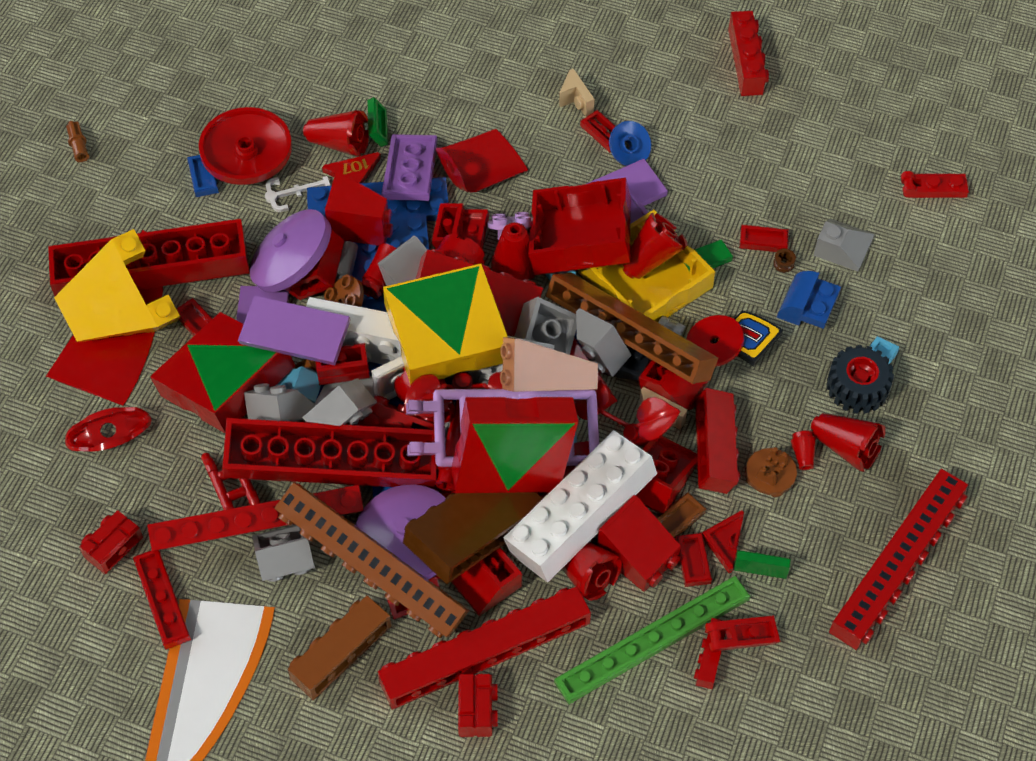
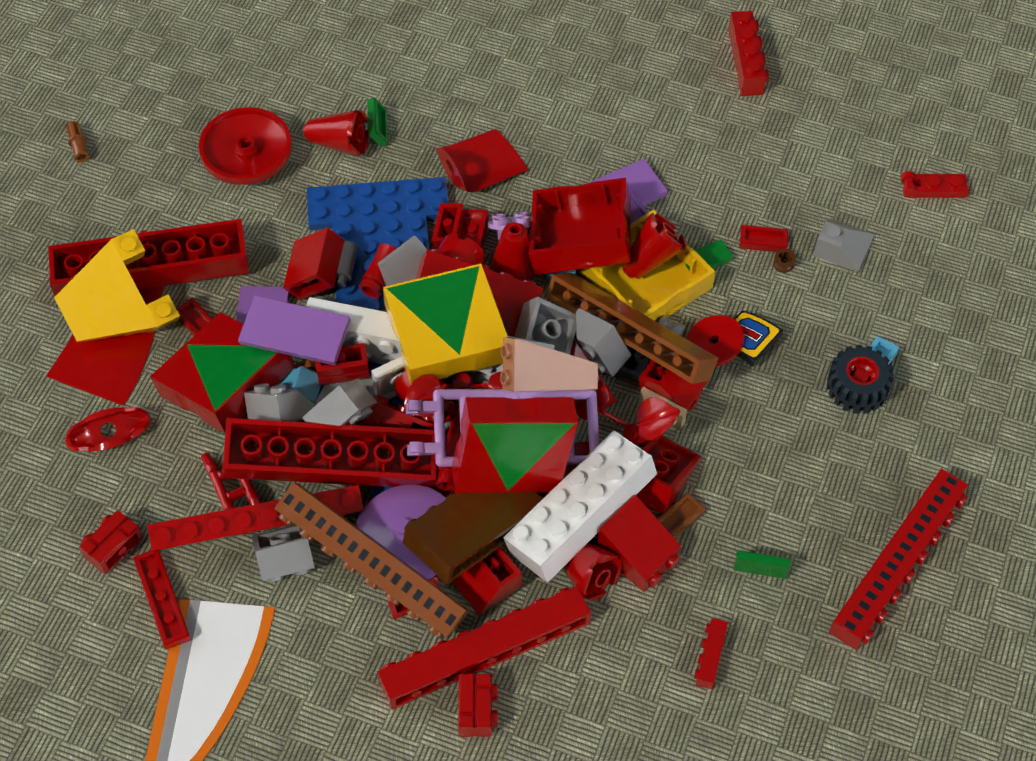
blue tile [187,155,219,197] -> none
medium lavender dish [250,209,331,292] -> none
white piece [265,176,330,212] -> none
dark orange brick [288,595,391,700] -> none
red tile [322,152,381,183] -> none
dark orange plate [324,274,364,307] -> none
red slope [325,172,393,246] -> none
medium lavender tile [382,134,438,201] -> none
bright green tile [554,576,750,705] -> none
tan slope [559,69,595,117] -> none
red tile [580,110,626,153] -> none
blue dish [609,121,651,166] -> none
red tile [676,533,712,587] -> none
red brick [695,388,740,494] -> none
red tile [702,510,744,574] -> none
red plate [705,615,780,652] -> none
dark orange plate [745,447,797,497] -> none
blue brick [777,271,841,329] -> none
red cone [790,431,816,470] -> none
red cone [811,413,886,472] -> none

